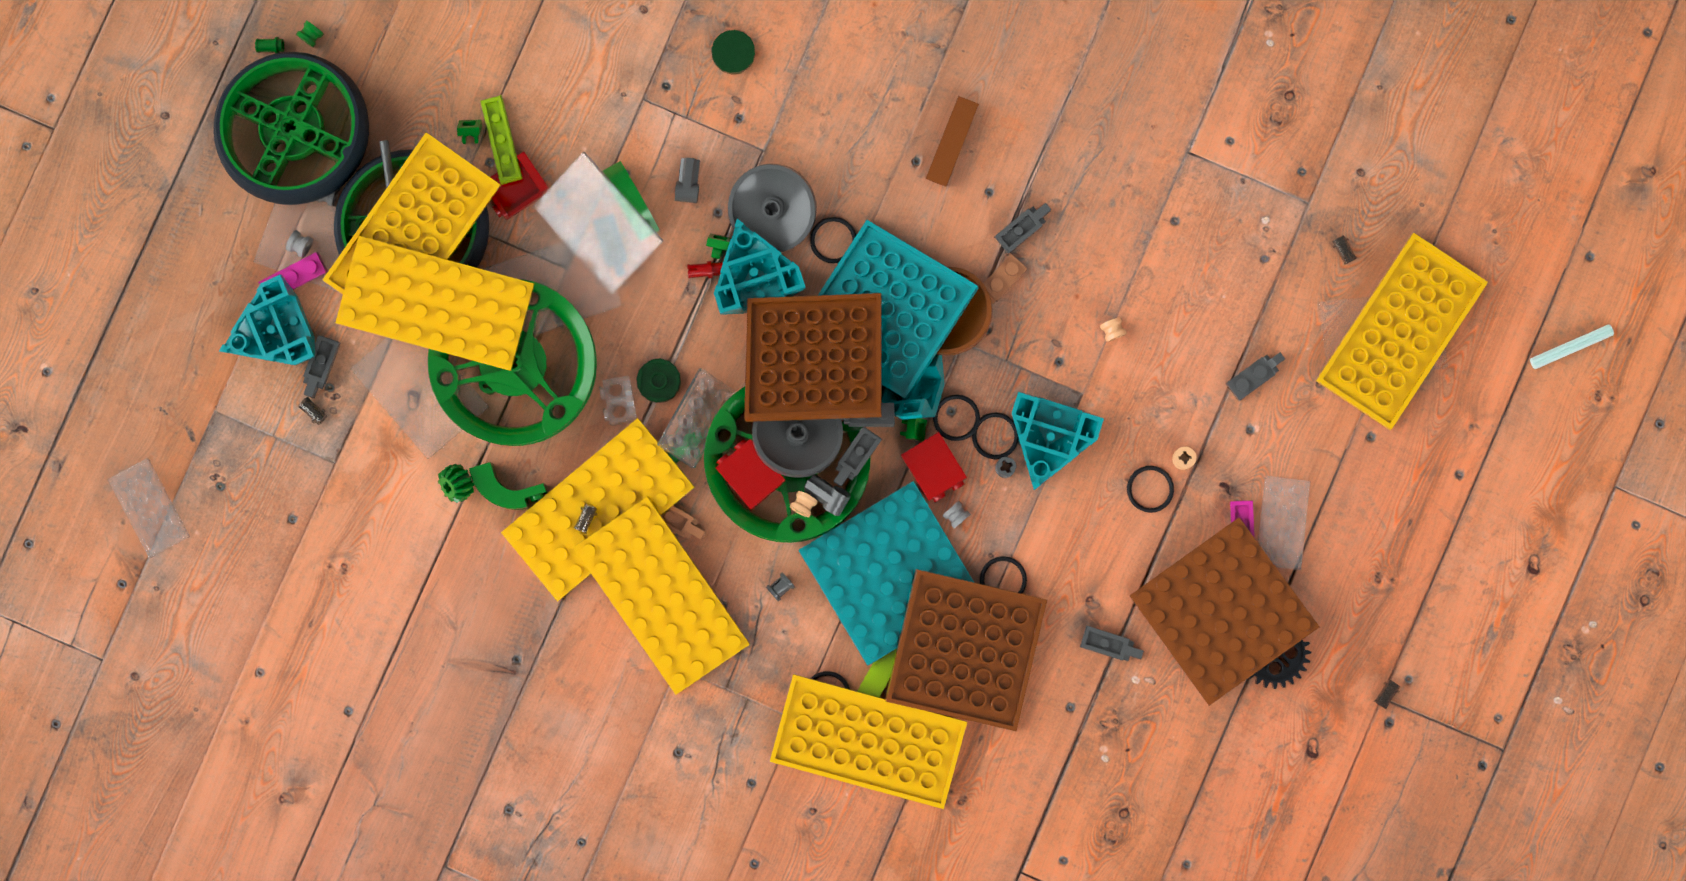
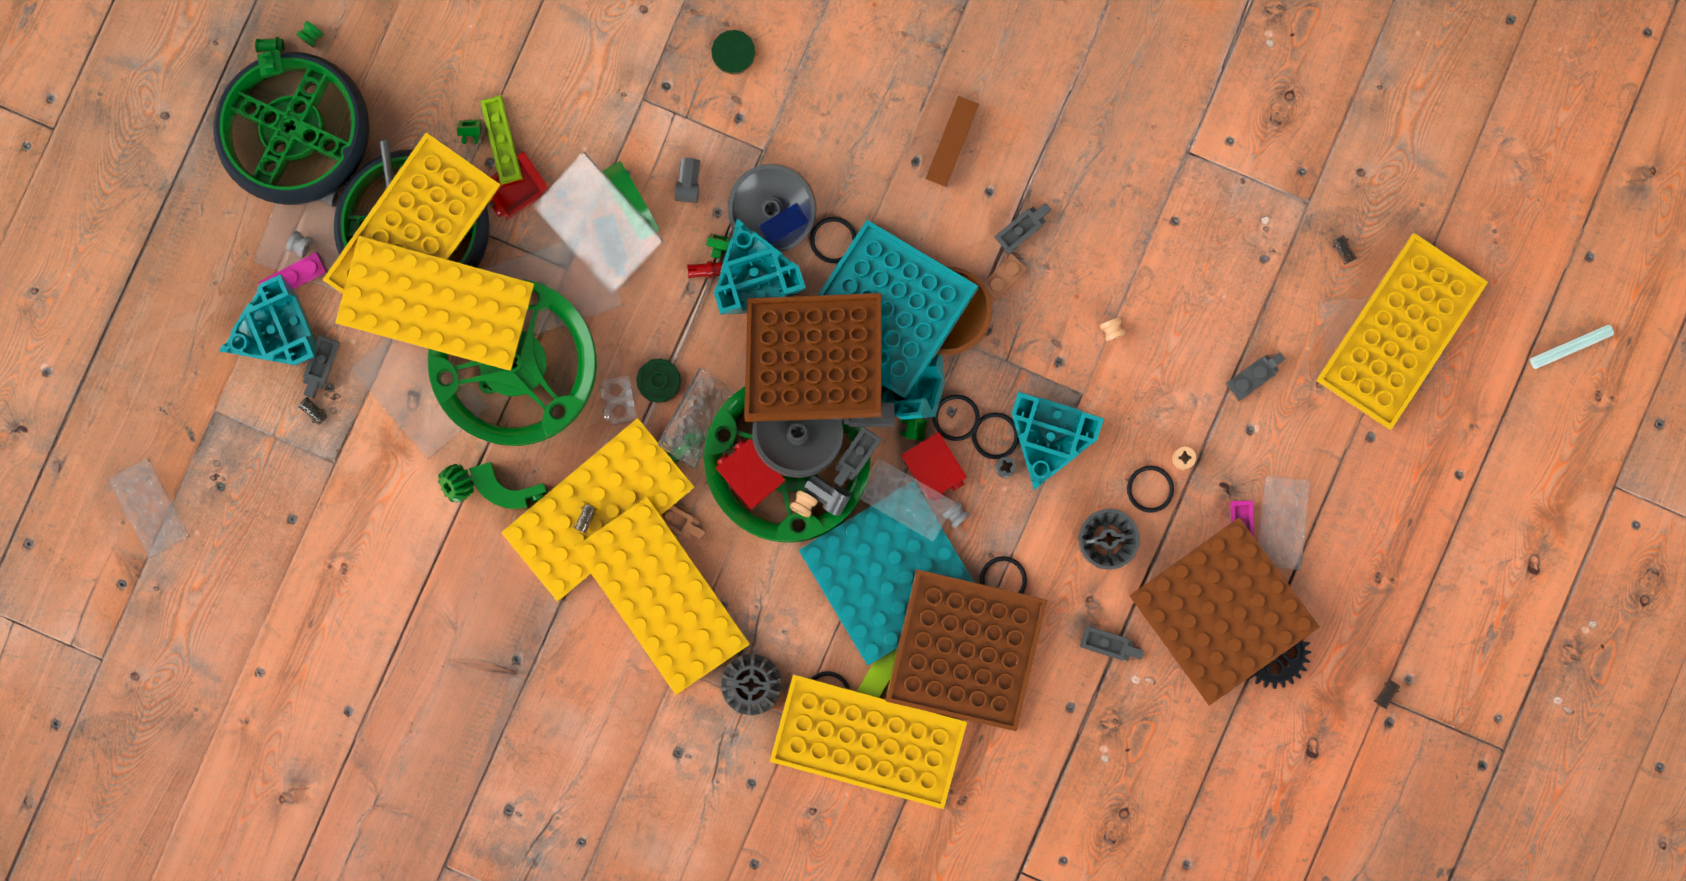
dark grey bush [766,572,795,602] -> none
none -> green tile [257,50,285,78]
none -> dark grey gear [721,654,782,715]
none -> clear blue tile [759,203,809,244]
none -> clear tile [860,458,956,542]
none -> dark grey gear [1078,509,1140,570]

